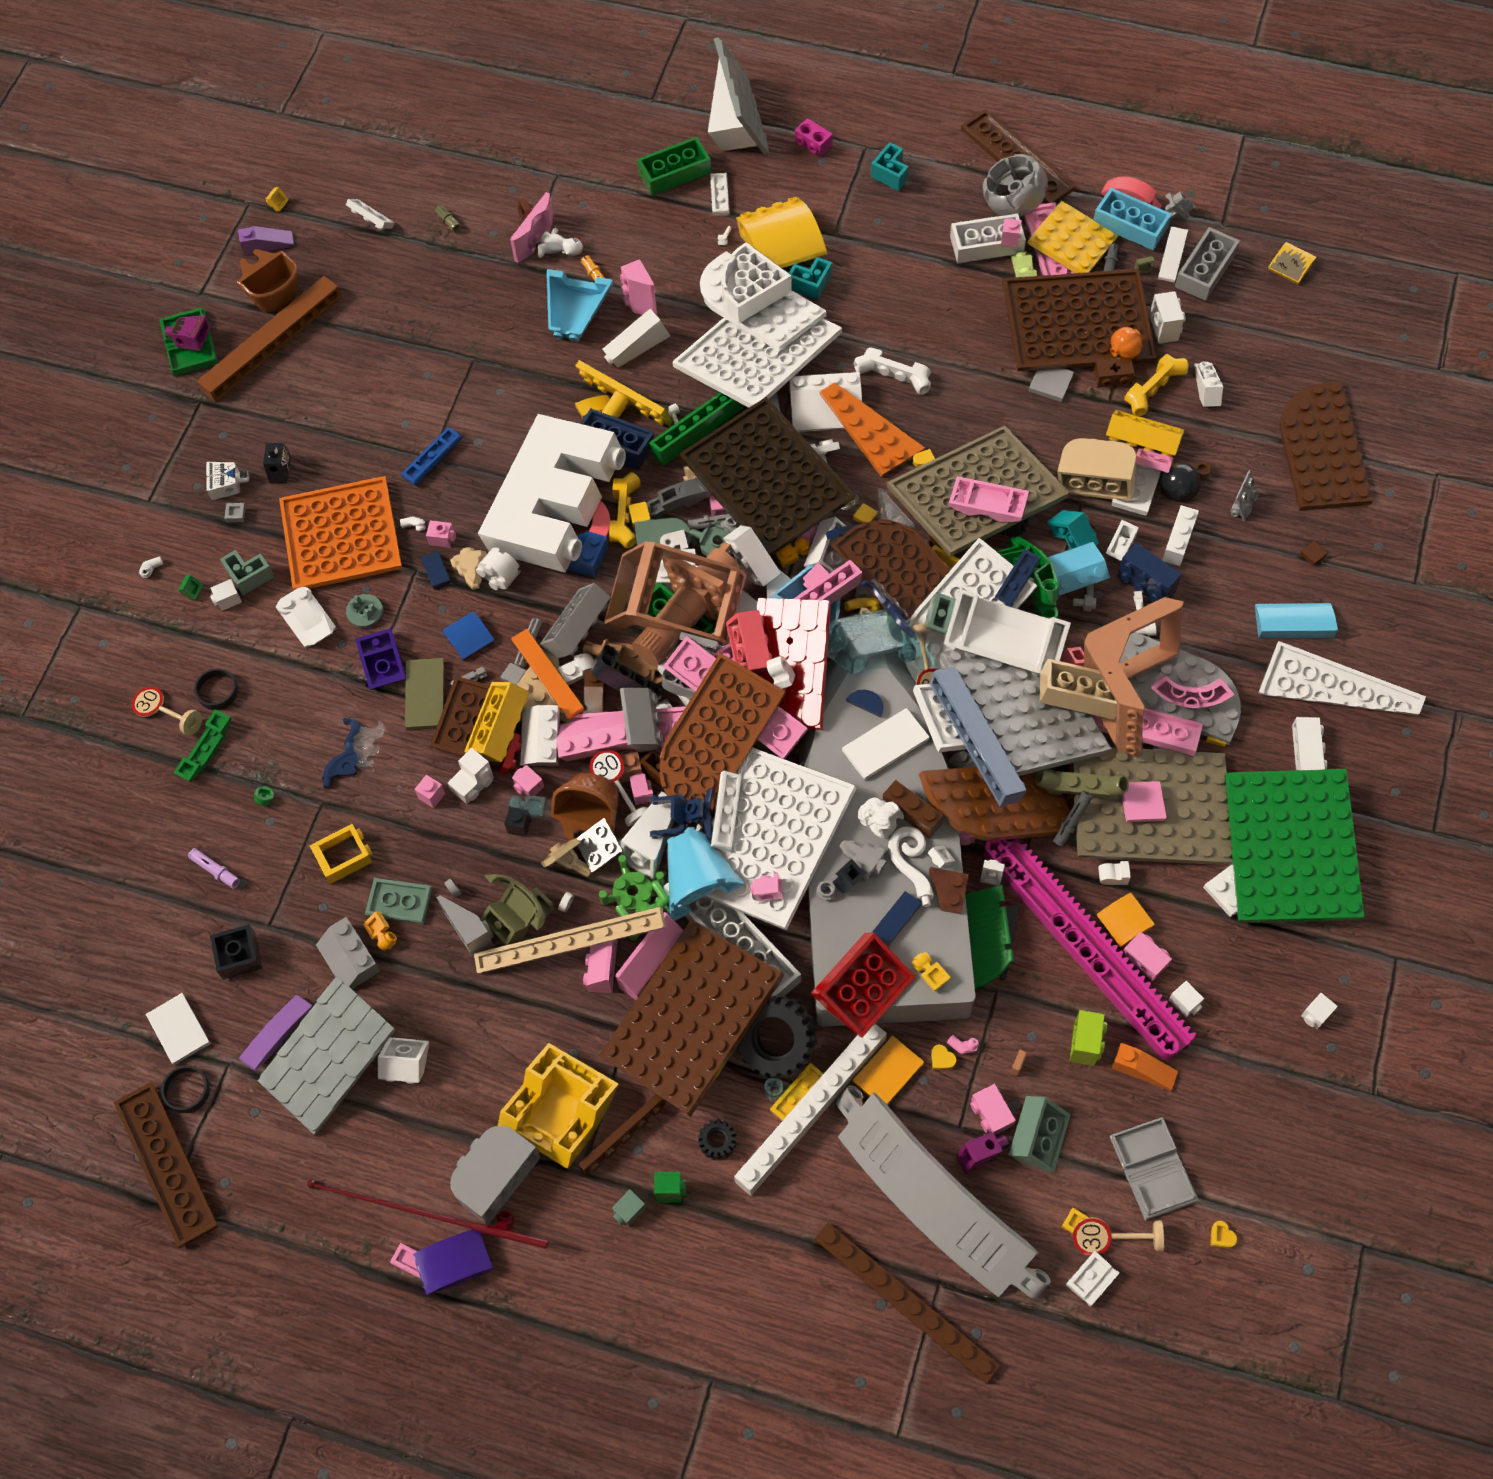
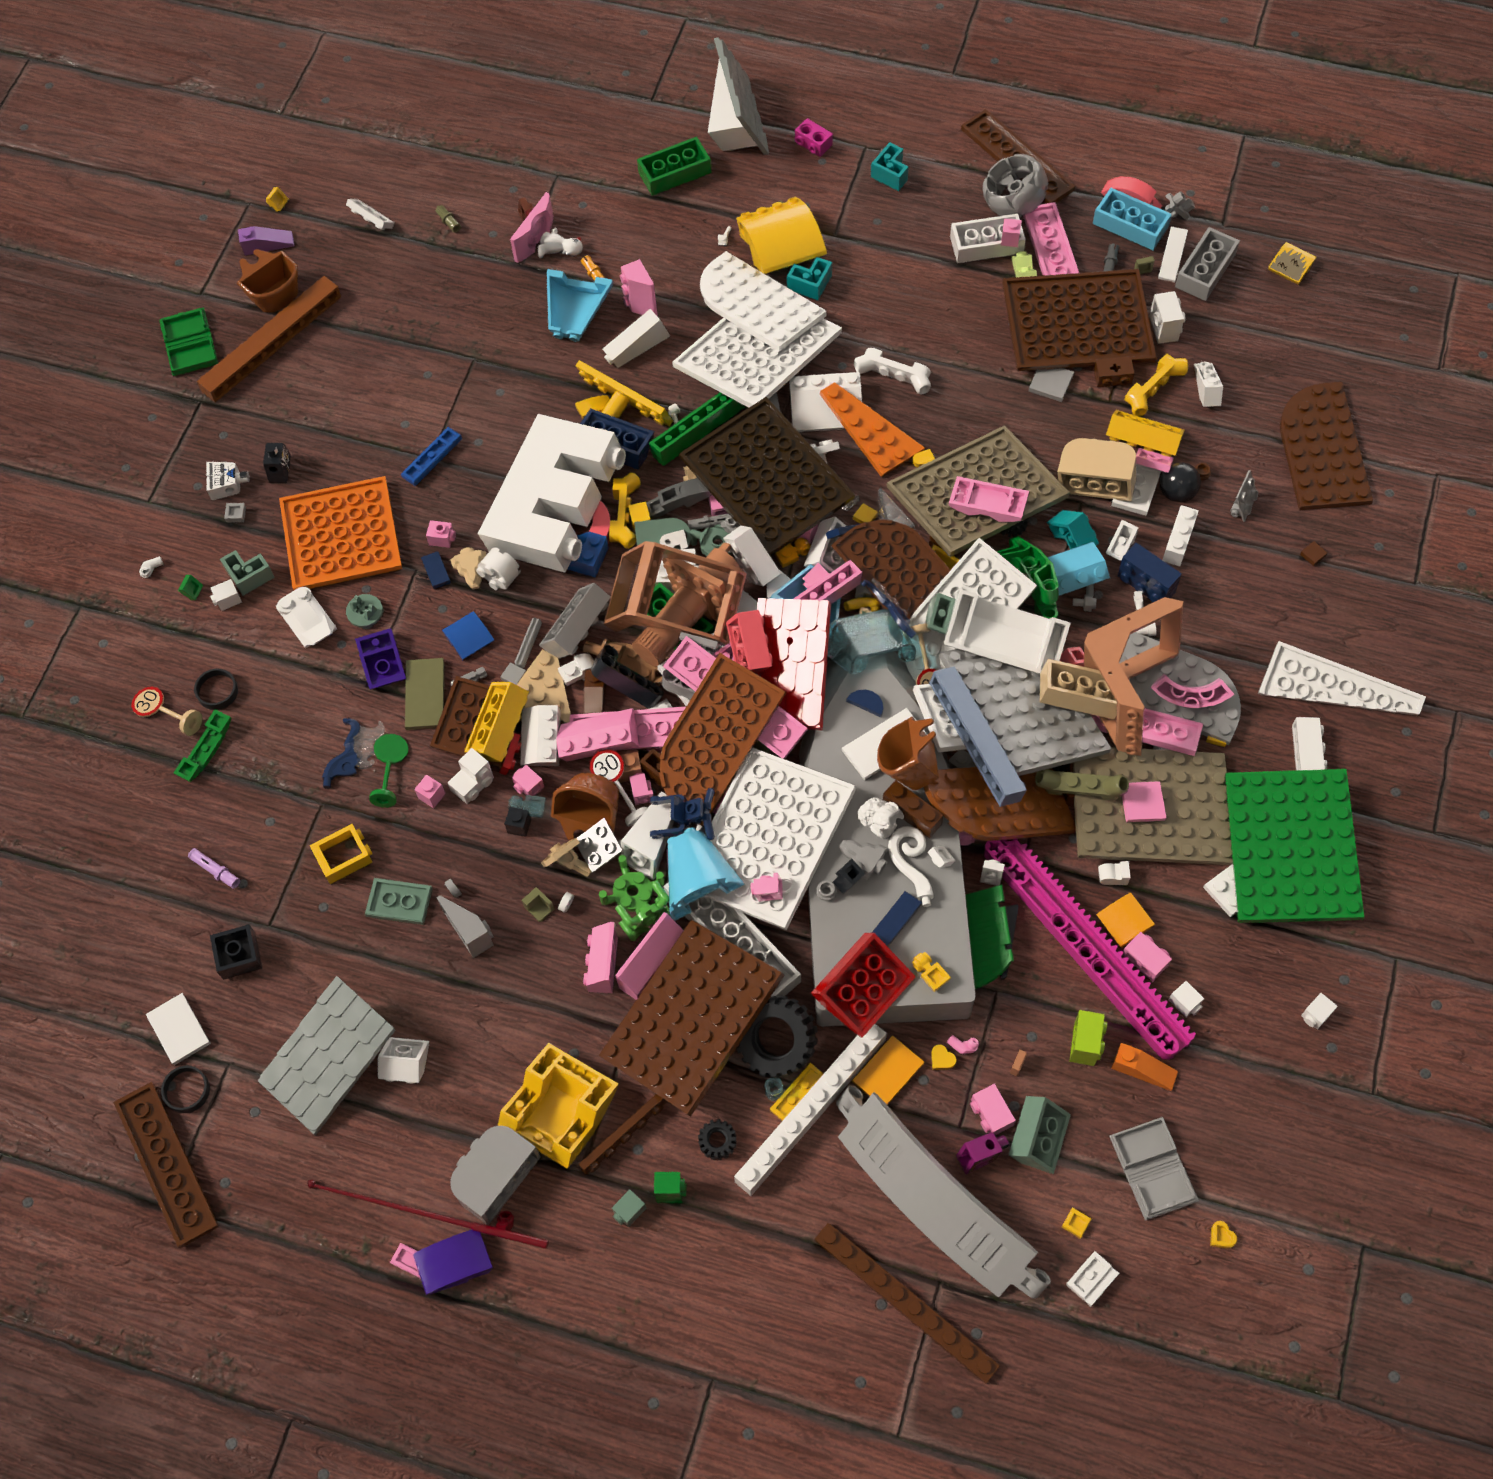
magenta torso [165,316,210,351] -> none
medium lavender slope [239,995,312,1071] -> none
green tile [254,787,274,806] -> none
light grey slope [316,917,381,989] -> none
light orange plate [363,911,397,951] -> none
white arm [400,517,426,531] -> none
tan plate [474,907,666,974] -> none
olive piece [481,874,545,945] -> none
orange tile [511,629,584,720] -> none
light grey slope [620,688,663,753] -> none
white tile [710,173,729,216] -> none
white tile [711,771,742,851] -> none
white brick [722,243,791,323] -> none
white leg [767,656,795,689] -> none
copper wing [929,867,969,915] -> none
dark blue tile [995,549,1041,607] -> none
yellow plate [1028,201,1118,273] -> none
dark grey pin [1053,790,1094,847] -> none
tan piece [1072,1217,1164,1256] -> none
orange plant [1110,327,1143,359] -> none
medium azure slope [1255,603,1338,638] -> none
none -> green piece [369,734,408,808]
none -> dark orange piece [877,717,939,790]

